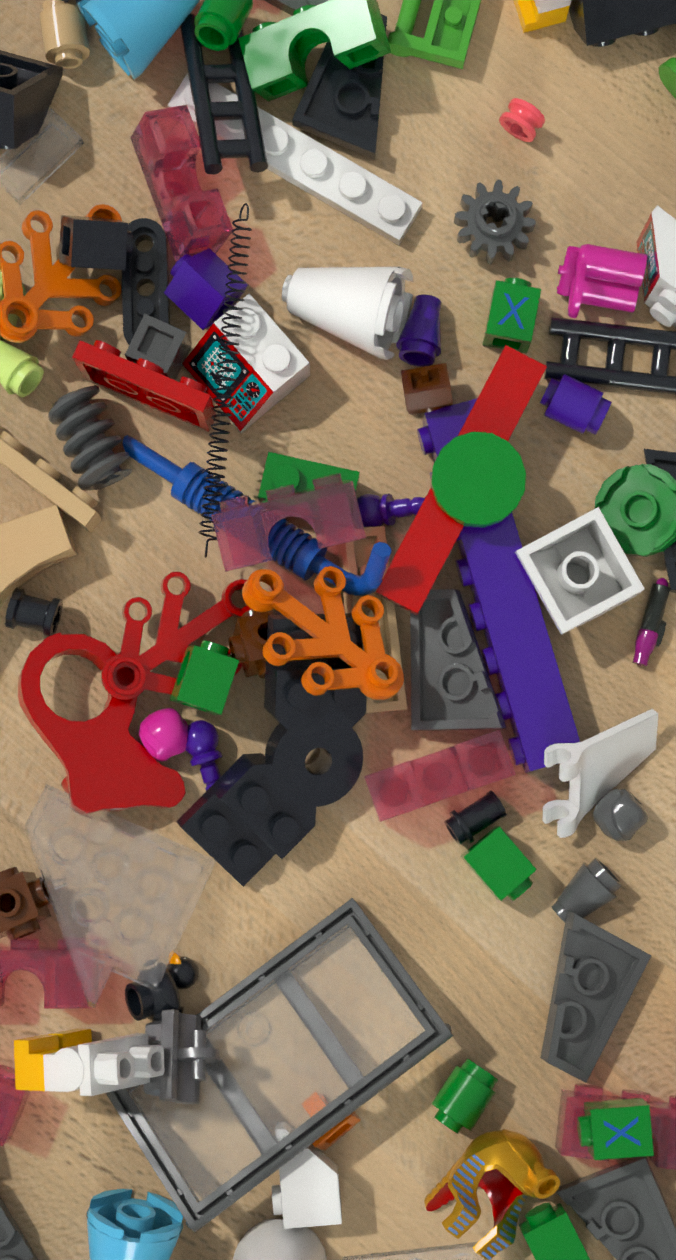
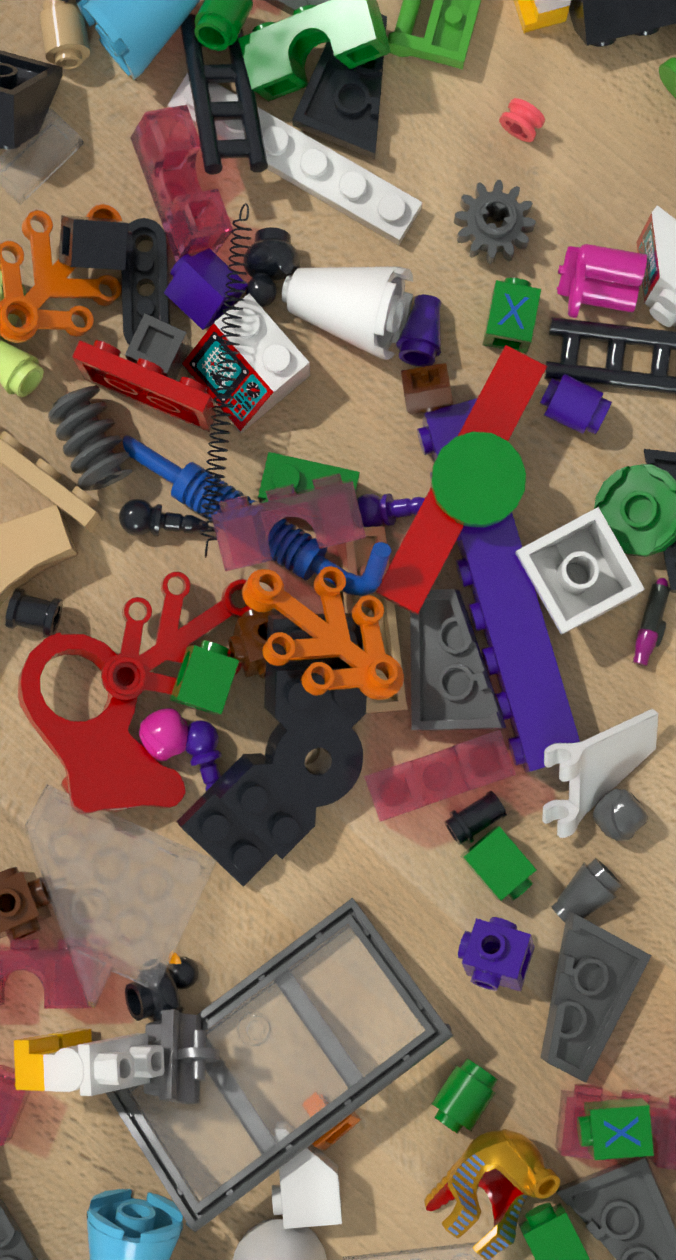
none -> black bar [119,499,209,536]
none -> black animal [243,227,300,307]
none -> dark purple brick [458,917,535,992]

